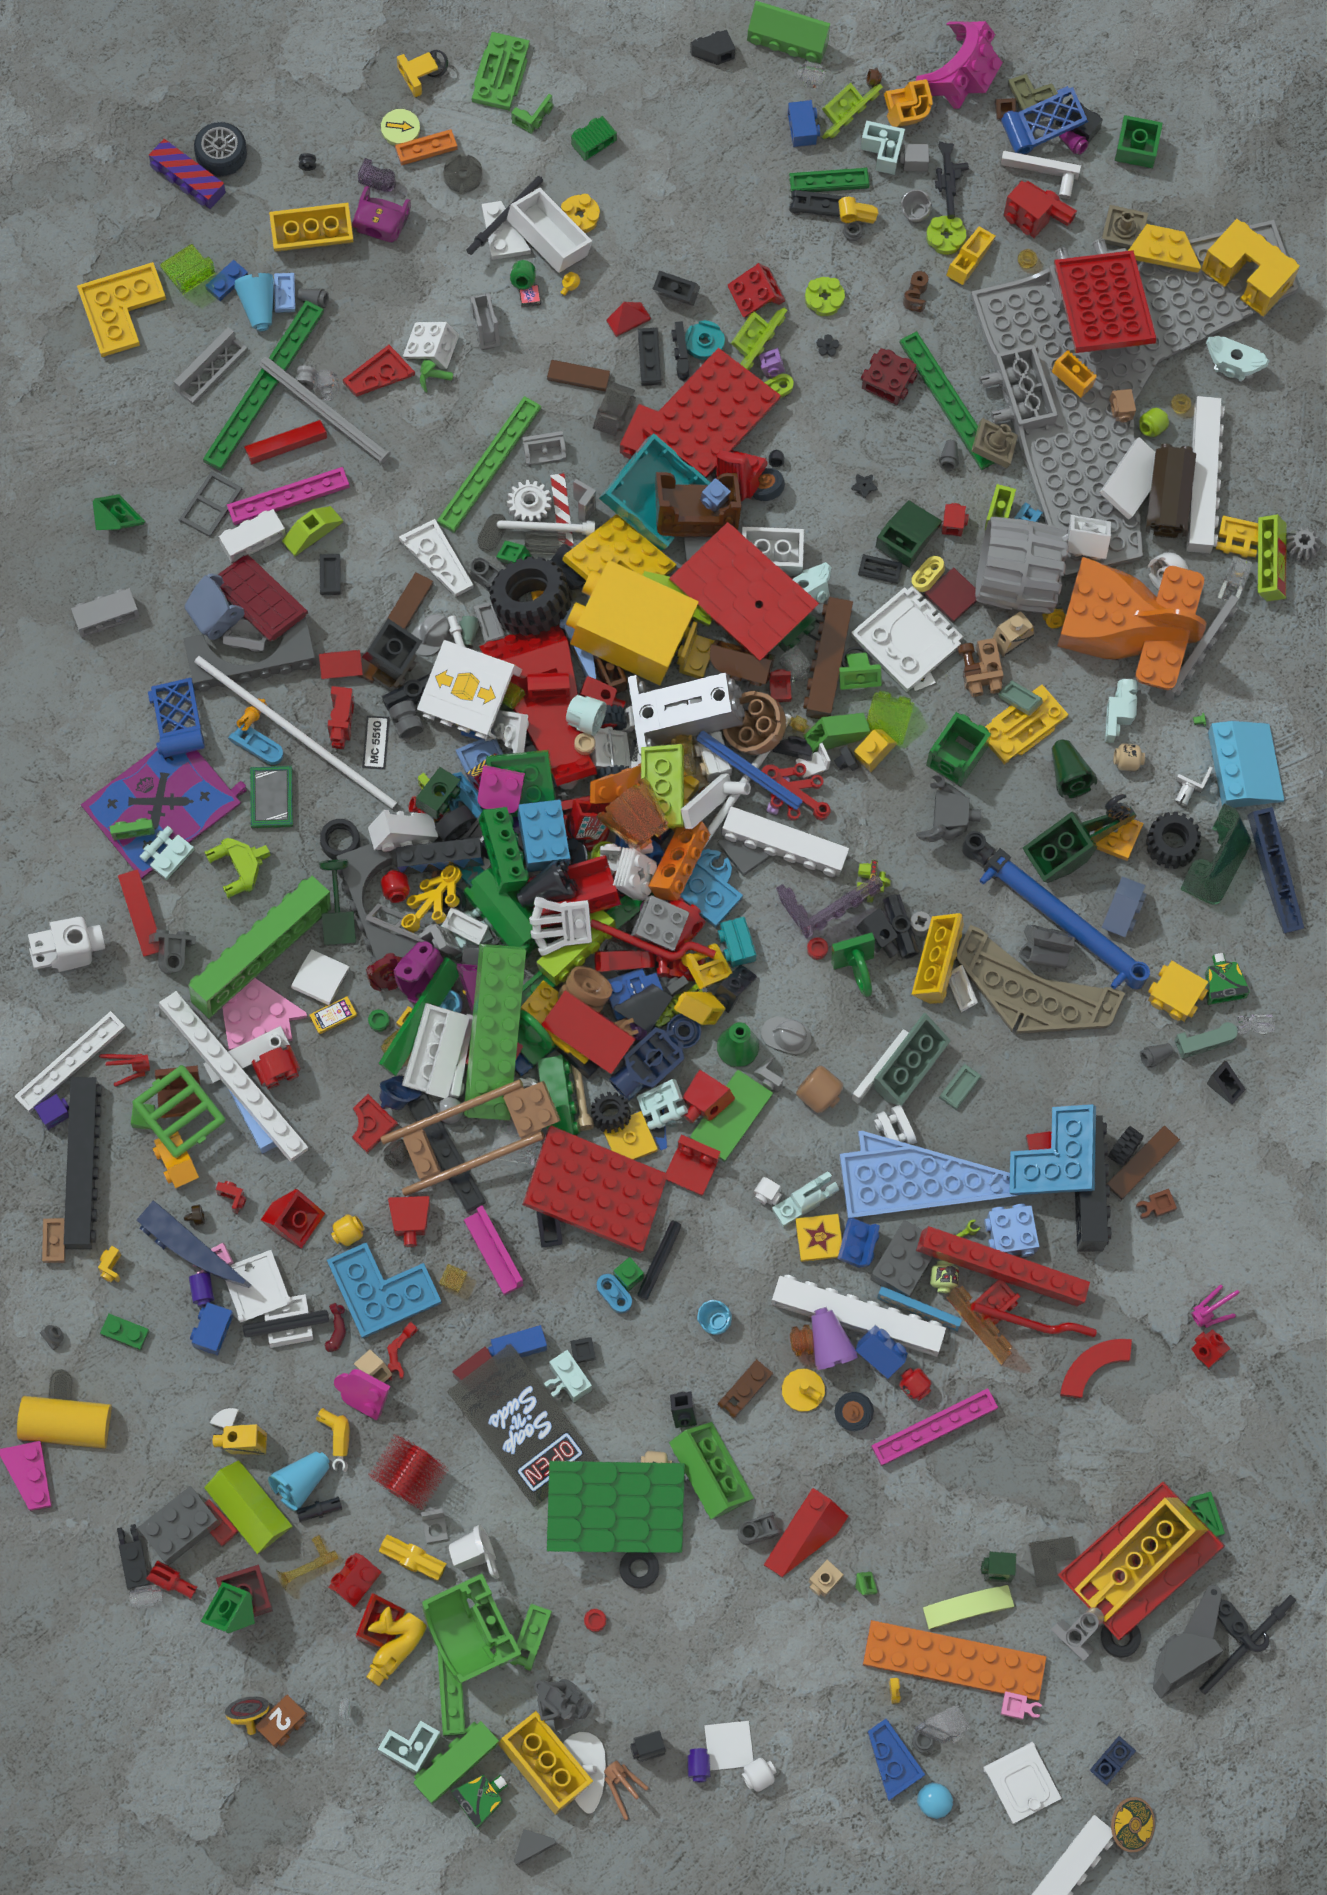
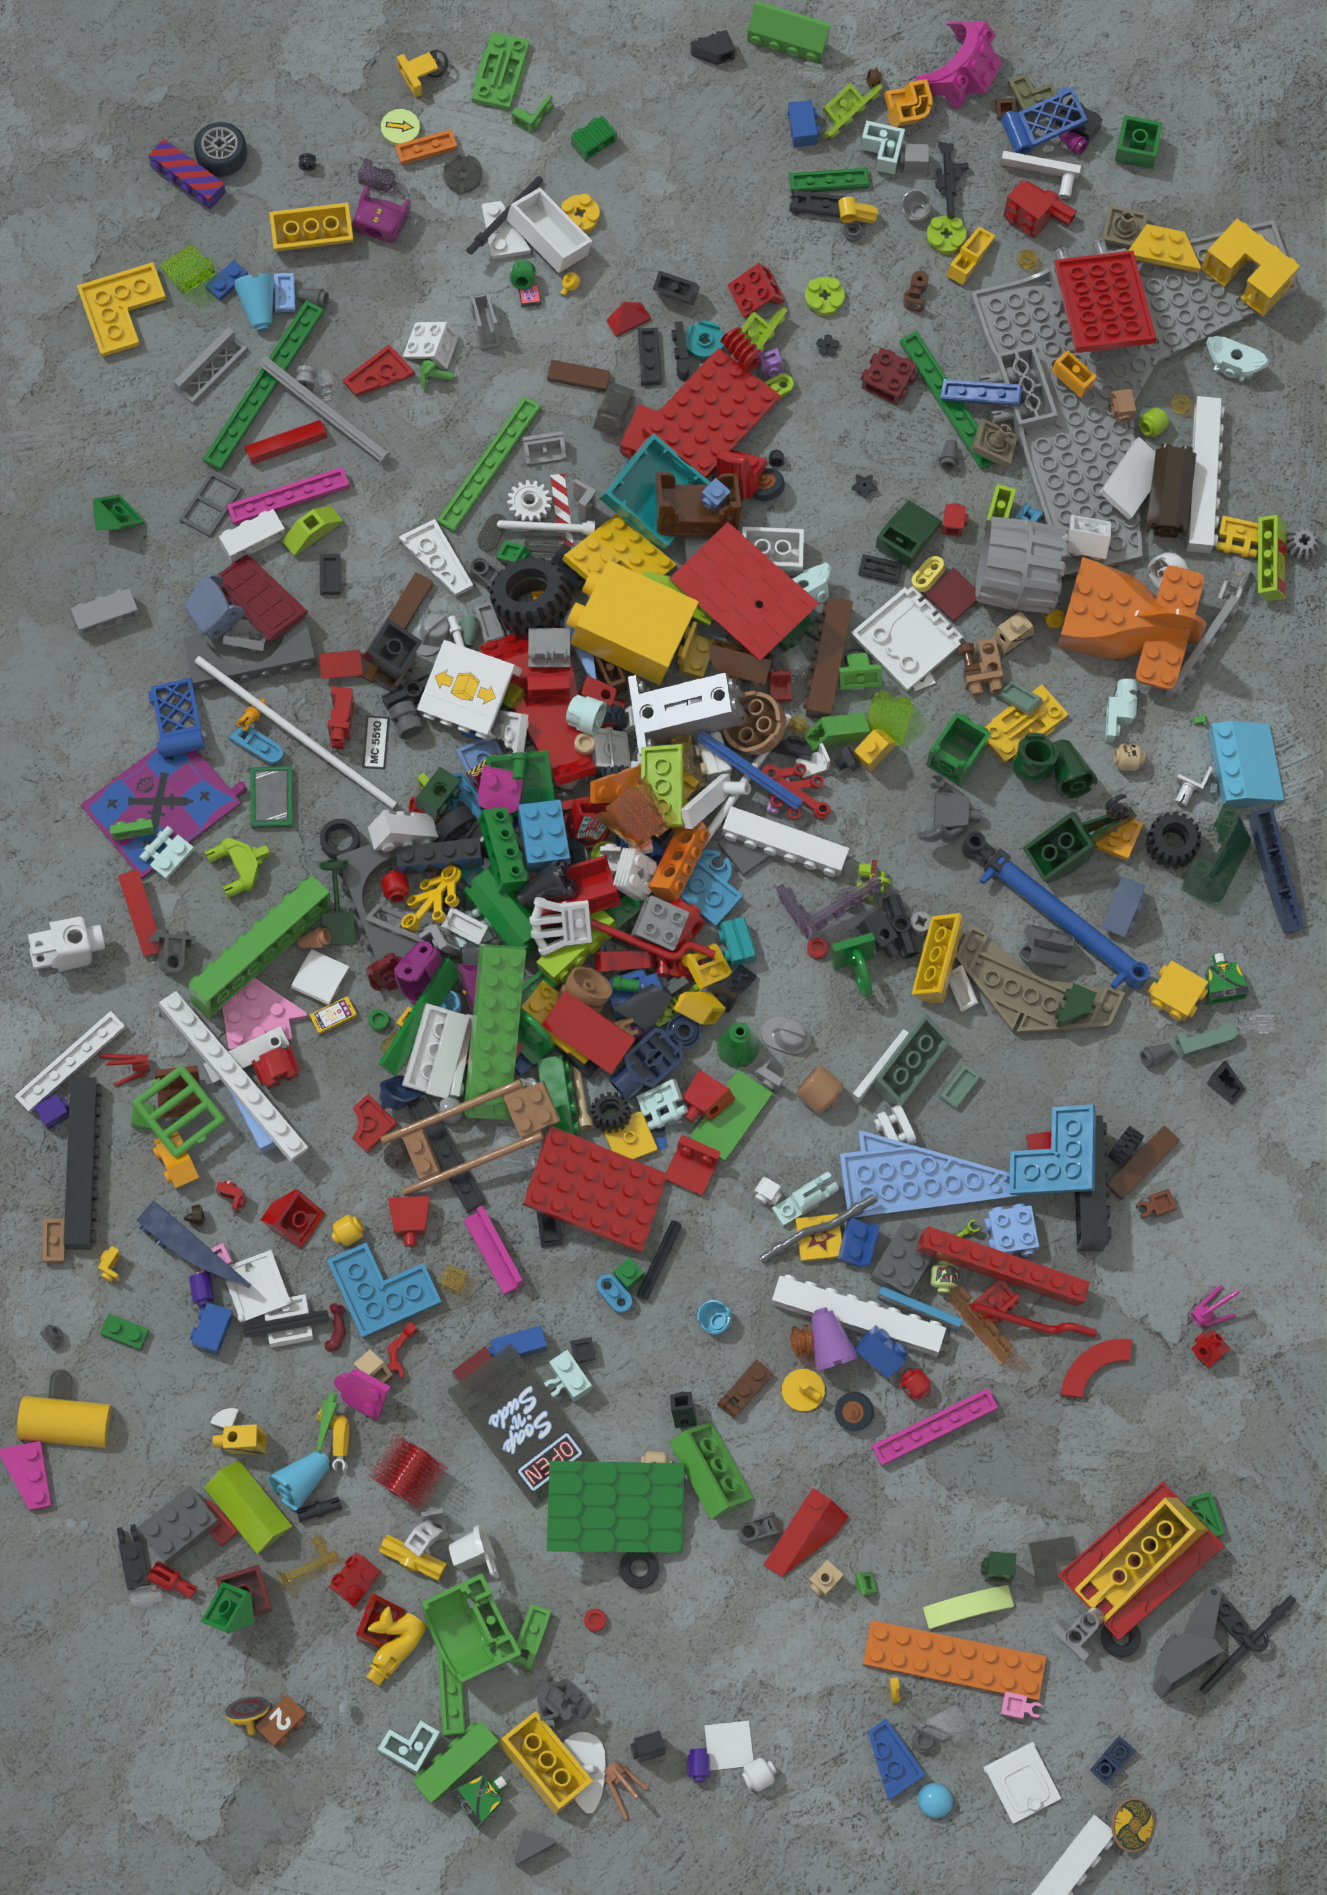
none -> nougat cone [298,927,331,949]
none -> bright green piece [316,1392,340,1453]
none -> white leg [404,1519,443,1557]
none -> green pin [511,752,528,780]
none -> light grey hinge [528,628,570,668]
none -> green pin [612,975,639,993]
none -> red piece [720,327,762,371]
none -> dark grey bar [759,1194,877,1264]
none -> tile [941,379,1023,406]
none -> dark green tile [1013,733,1059,786]
none -> dark green slope [1054,983,1097,1028]

